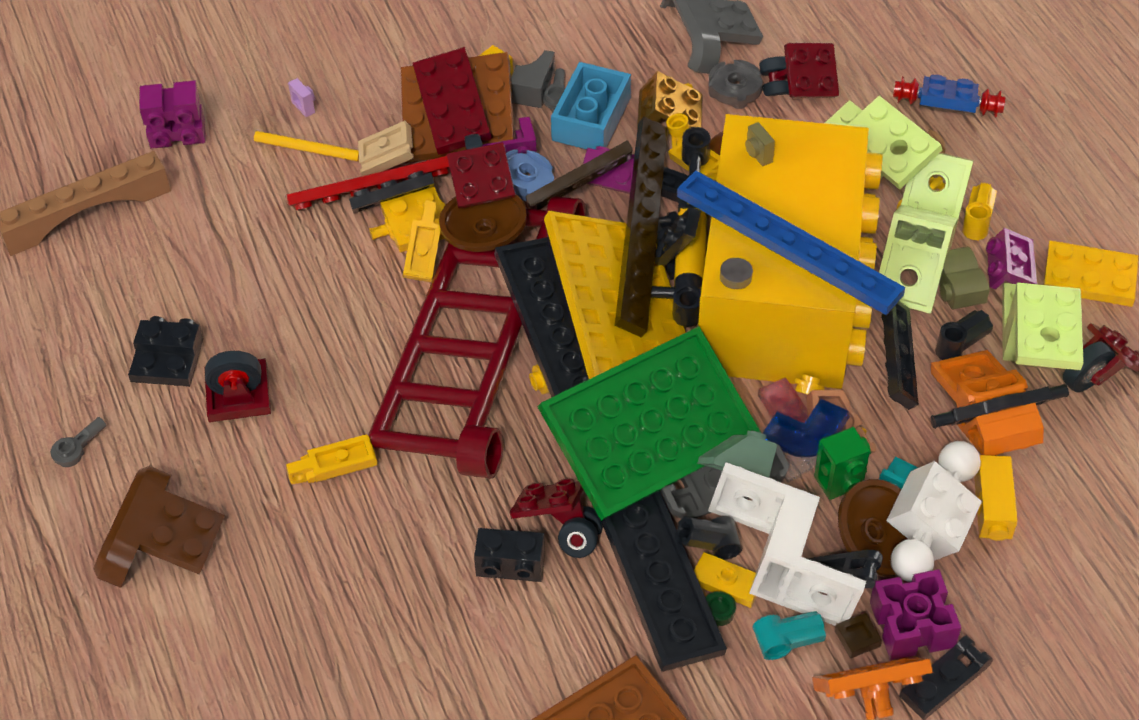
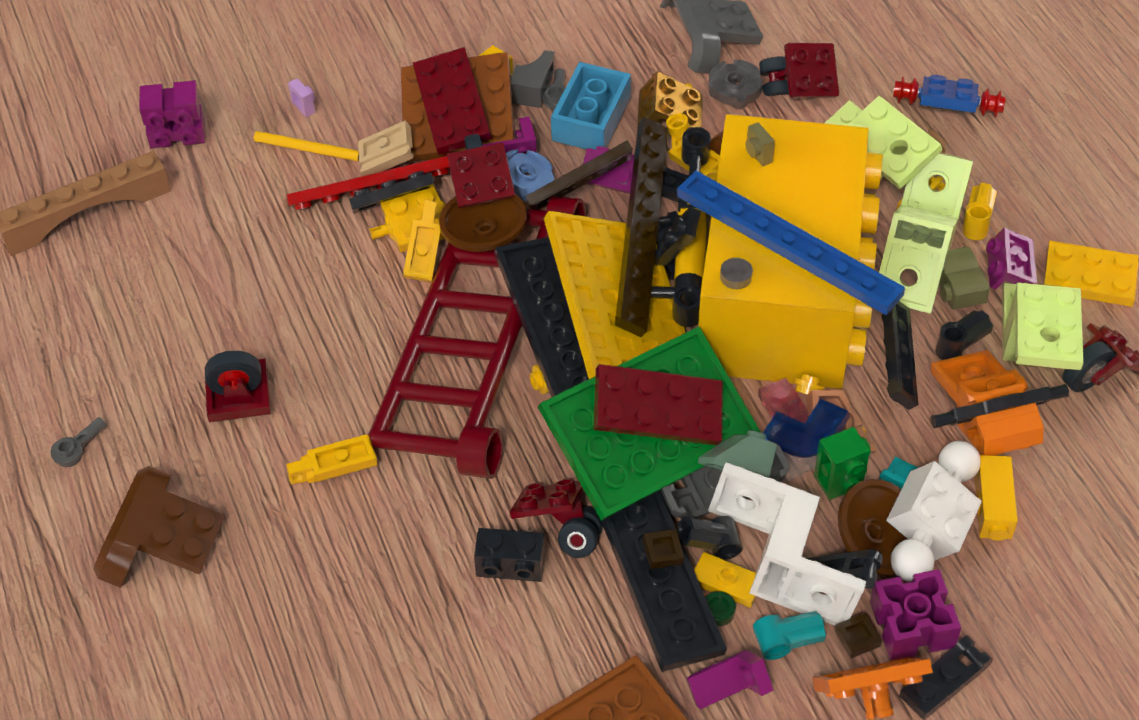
black plate [128,316,203,387] -> none
none -> dark red plate [593,364,722,445]
none -> dark brown plate [642,529,684,569]
none -> magenta bracket [687,650,774,709]

